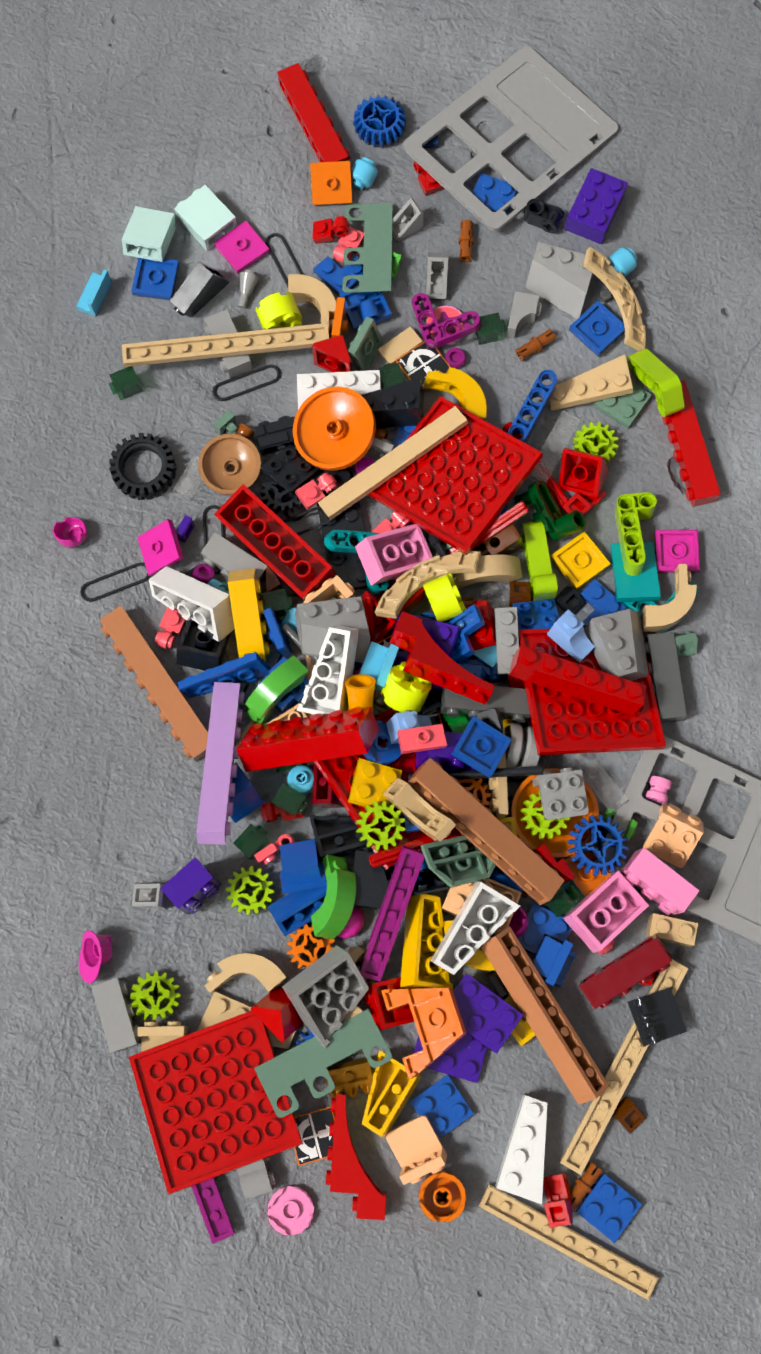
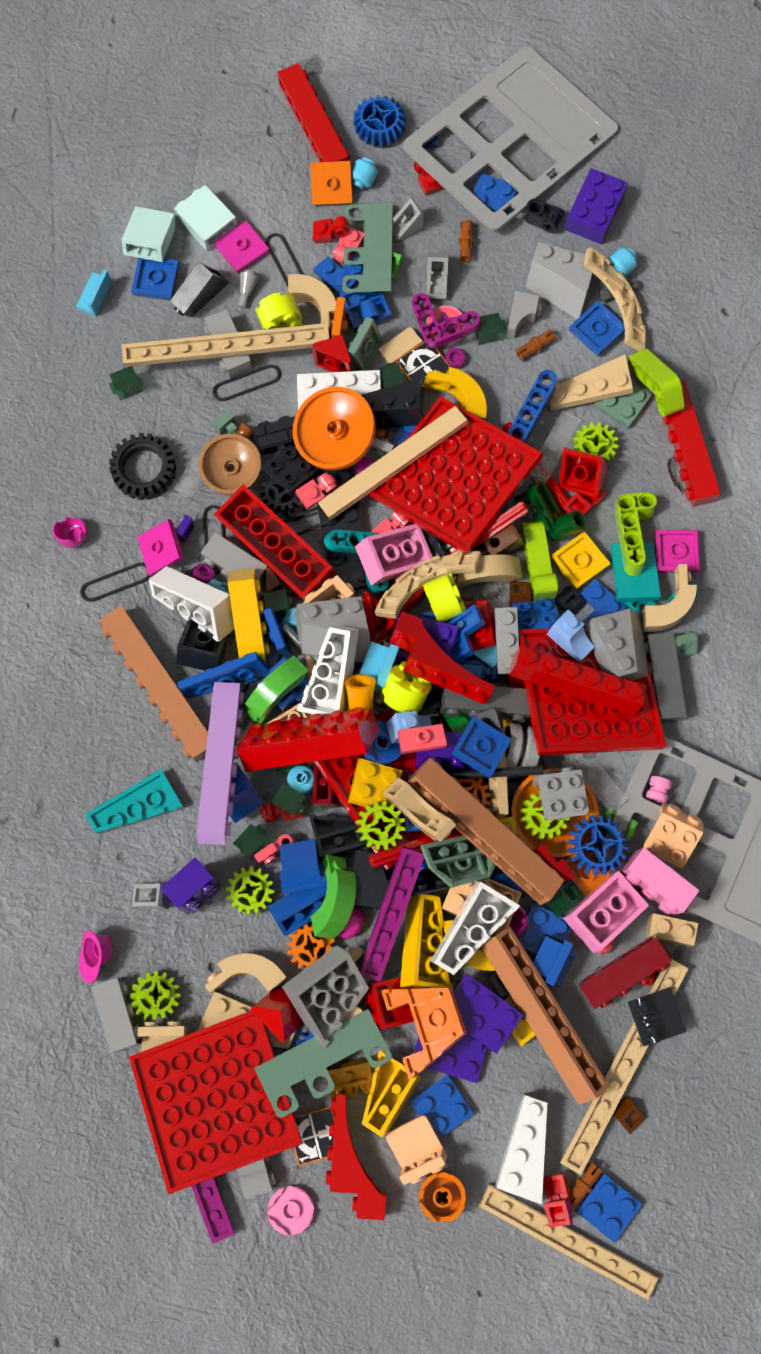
coral plate [155,607,187,649] -> none
none -> teal wing [85,769,184,834]

